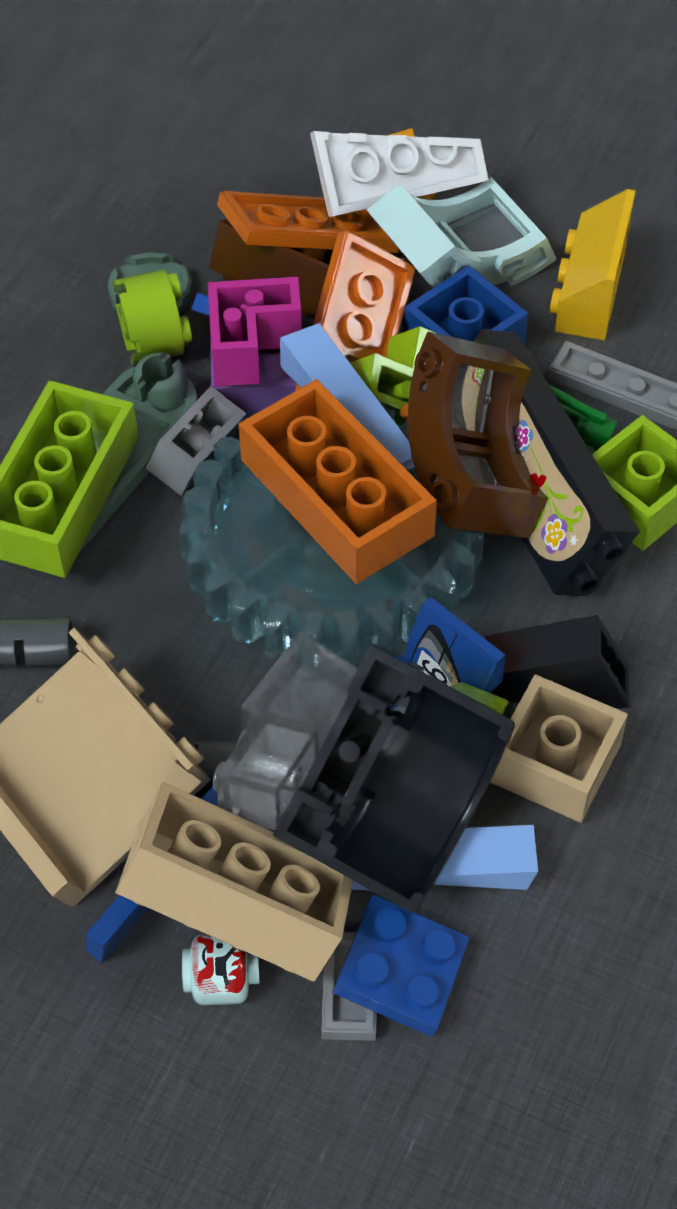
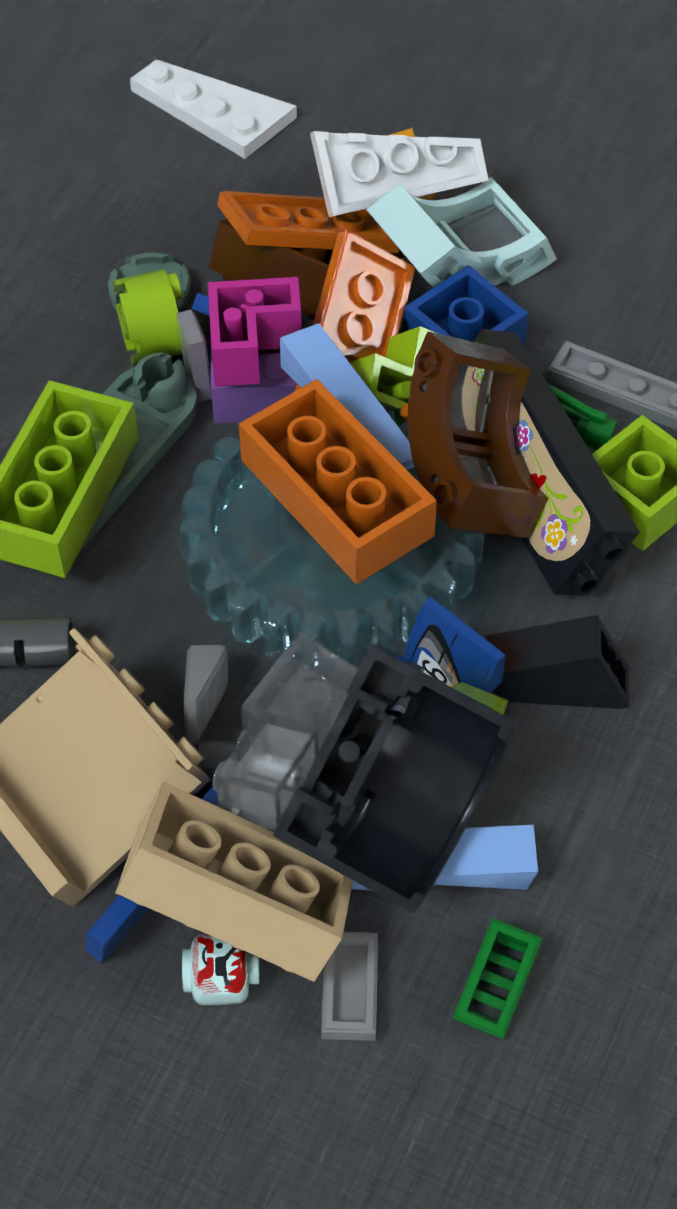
light grey brick [146,386,246,496] -> none
blue plate [332,894,470,1037] -> none
tan brick [490,674,628,823] -> none
yellow slope [549,189,636,341] -> none
none -> white wing [130,59,297,159]
none -> light grey tile [176,310,212,403]
none -> light grey slope [184,645,228,742]
none -> green slope [452,918,542,1040]

